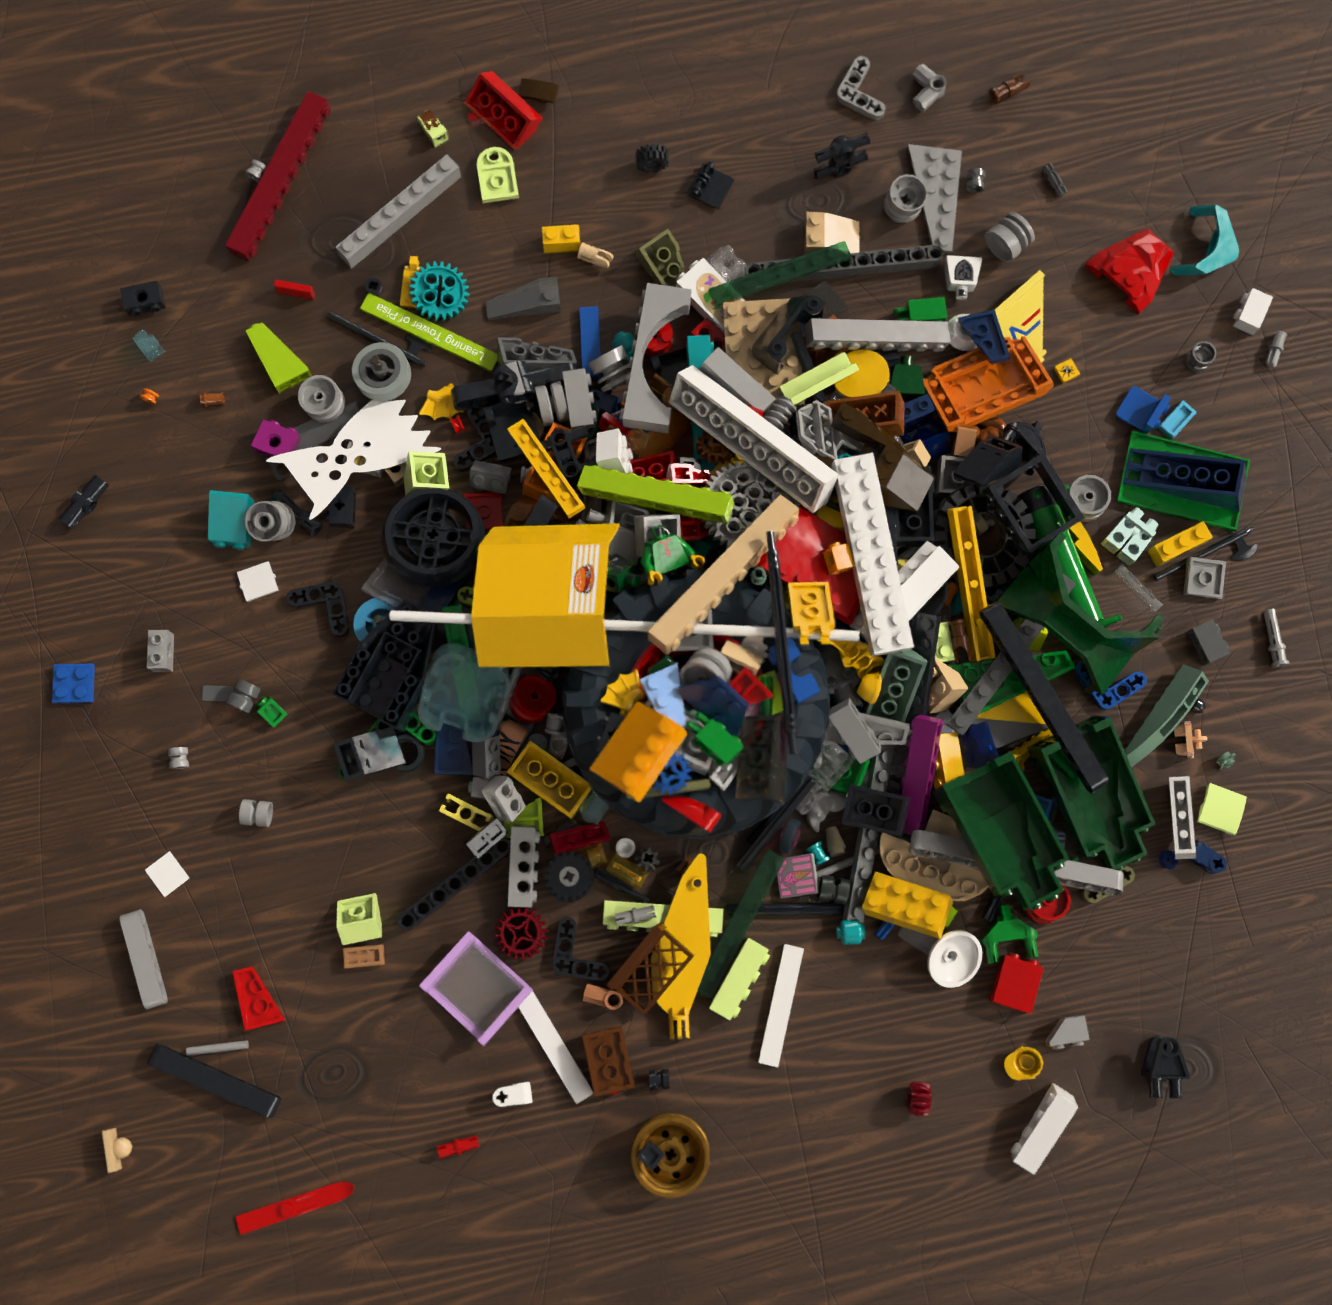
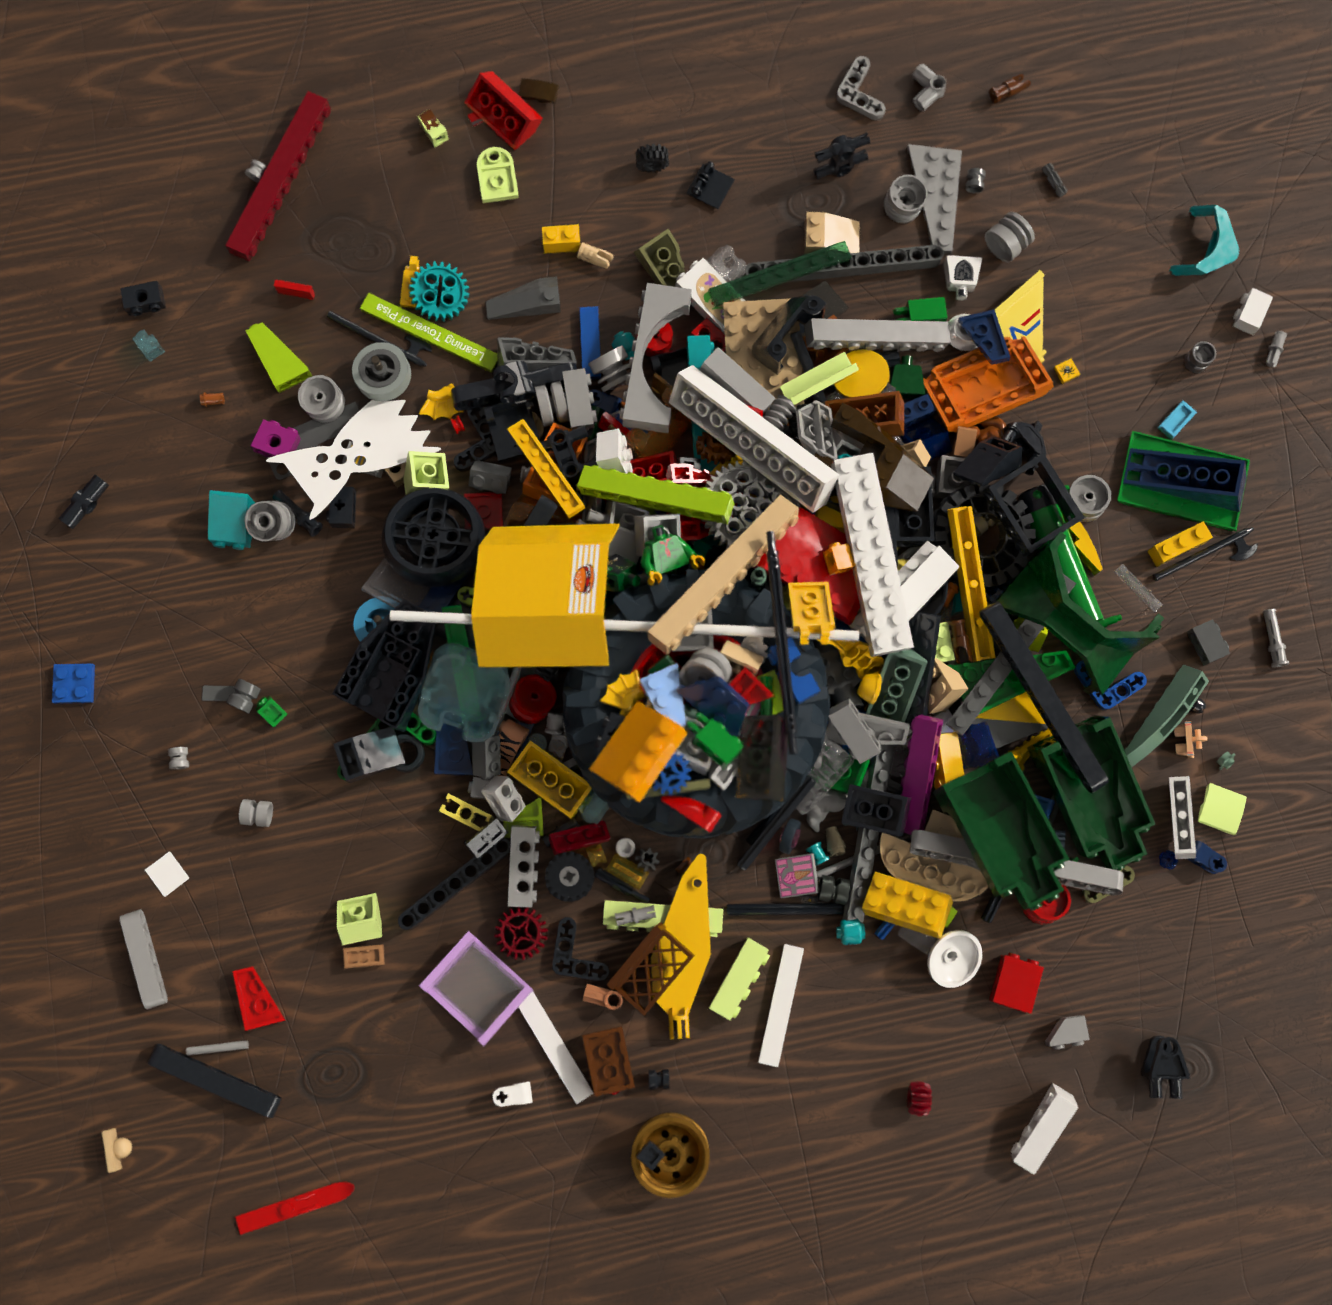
orange bush [140,388,159,404] -> none
light grey brick [147,630,174,672] -> none
white piece [237,561,279,602] -> none
black beam [286,582,349,637] -> none
light grey brick [336,154,461,269] -> none
black bush [365,278,383,296] -> none
red pin [437,1135,480,1159] -> none
clear green tile [697,849,785,999] -> none
green connector [981,905,1039,964] -> none
yellow hat [1004,1046,1043,1080] -> none
red wedge [1085,228,1174,315] -> none
light aqua hips [1101,507,1158,566] -> none
blue bracket [1116,386,1171,434] -> none
light grey tile [1183,557,1226,599] -> none

